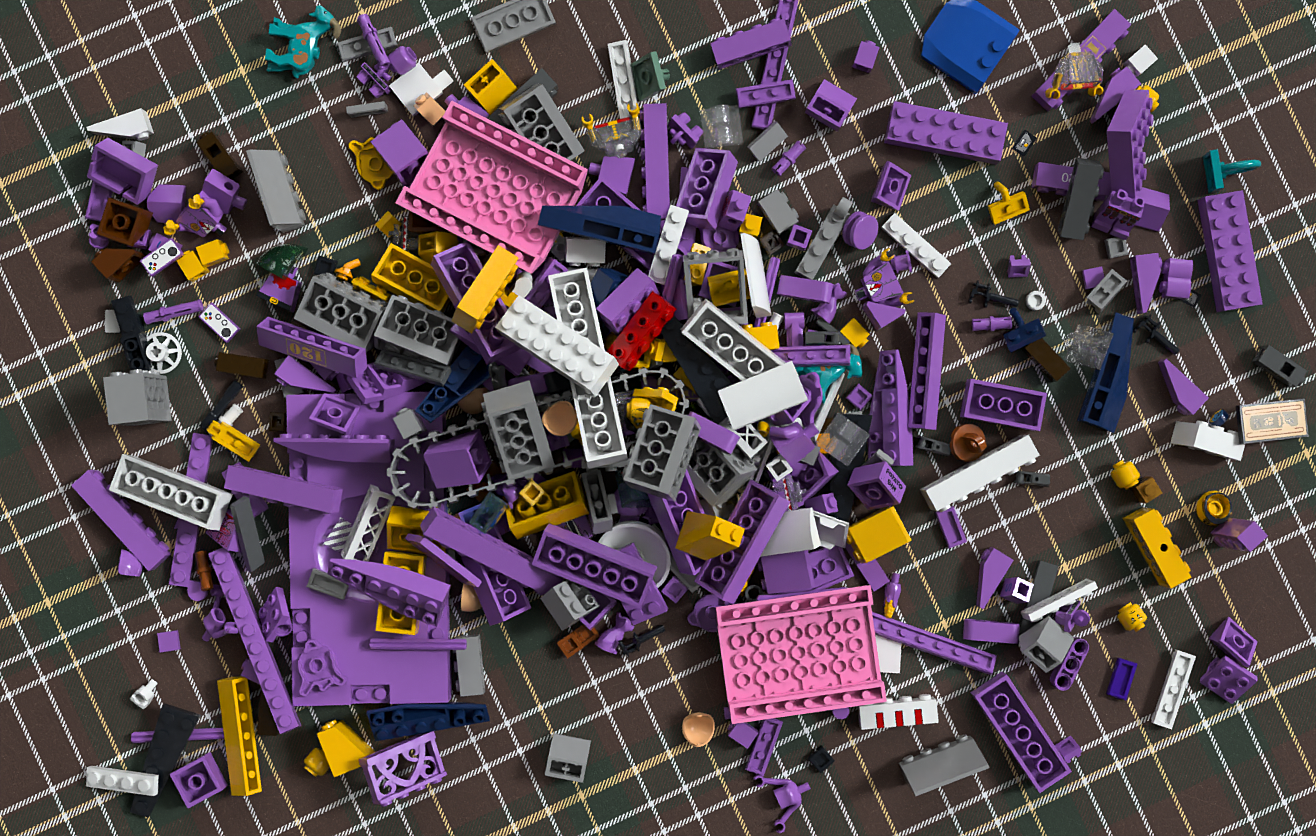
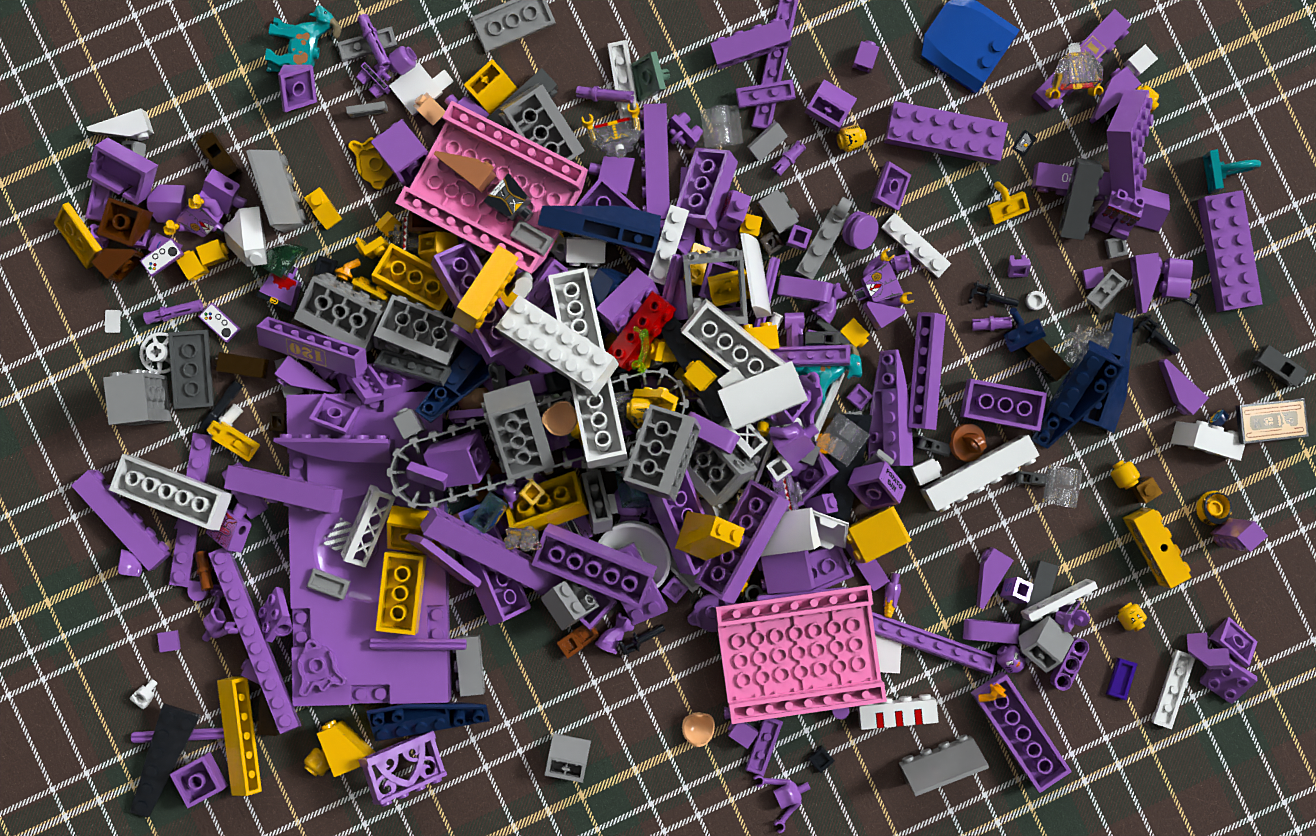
white plate [86,766,159,796] -> none
black slope [111,295,151,371] -> none
dark grey tile [230,496,265,572] -> none
medium lavender wedge [327,558,450,627] -> none
light nougat helmet [461,583,482,612] -> none
medium lavender tile [935,506,967,549] -> none
medium lavender tile [1054,736,1082,763] -> none
none -> yellow tile [54,202,102,269]
none -> dark grey plate [168,330,214,409]
none -> white slope [223,206,267,266]
none -> medium lavender slope [278,65,317,112]
none -> yellow slope [304,187,343,230]
none -> yellow bracket [355,236,390,259]
none -> medium lavender slope [406,461,448,491]
none -> nougat slope [434,151,497,193]
none -> medium lavender wing [449,408,484,427]
none -> torso [484,173,533,222]
none -> clear hips [504,526,542,551]
none -> light grey tile [510,219,554,256]
none -> medium lavender pin [576,86,634,104]
none -> clear neon green piece [631,326,649,373]
none -> yellow brick [684,360,717,391]
none -> white sticker [717,367,745,388]
none -> yellow head [837,125,867,152]
none -> white brick [910,458,942,486]
none -> light orange plate [978,683,1007,702]
none -> medium lavender head [996,644,1026,673]
none -> dark blue wedge [1031,340,1125,449]
none -> clear plate [1042,465,1083,508]
none -> medium lavender tile [1187,633,1230,669]

